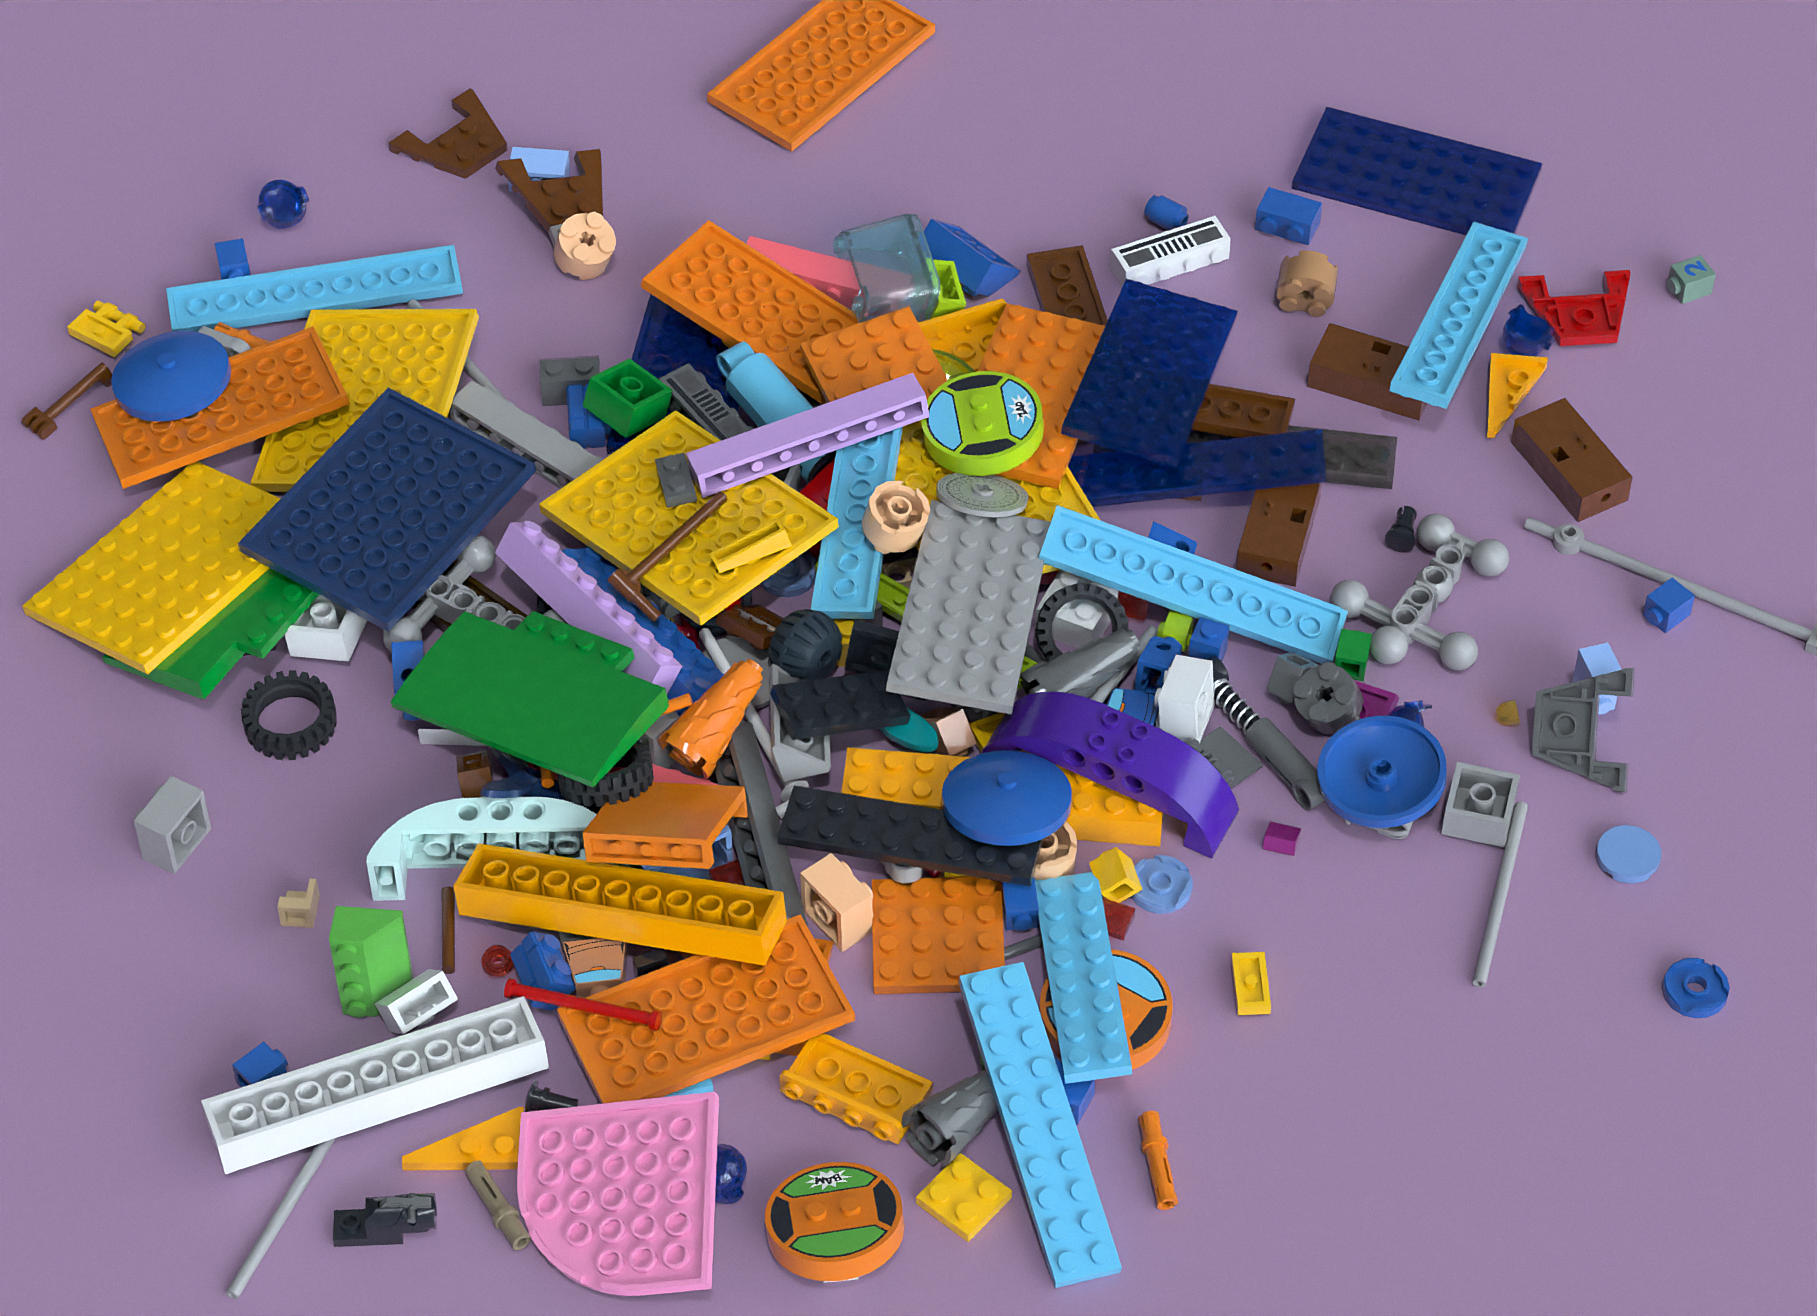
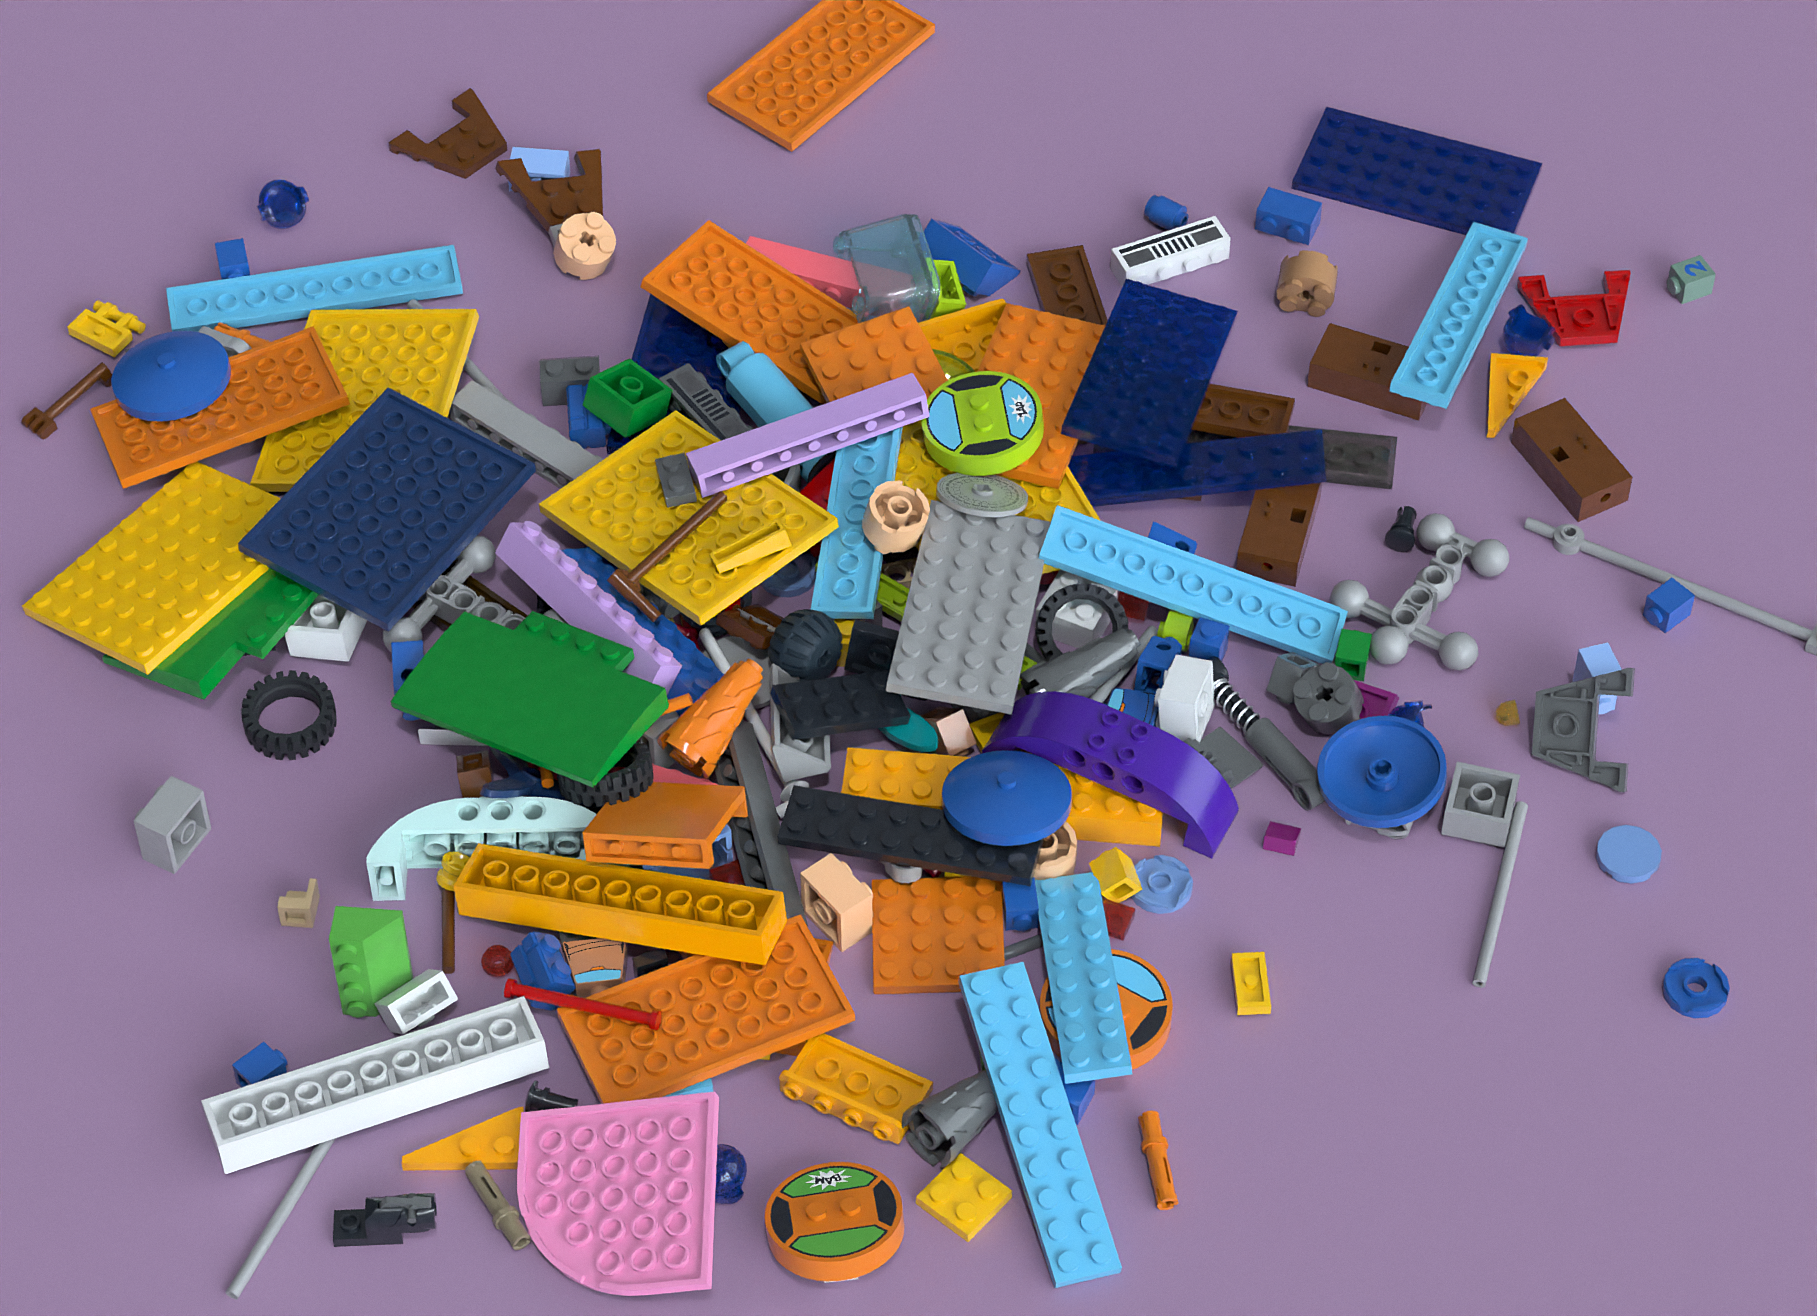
none -> yellow wheel [436,852,469,891]

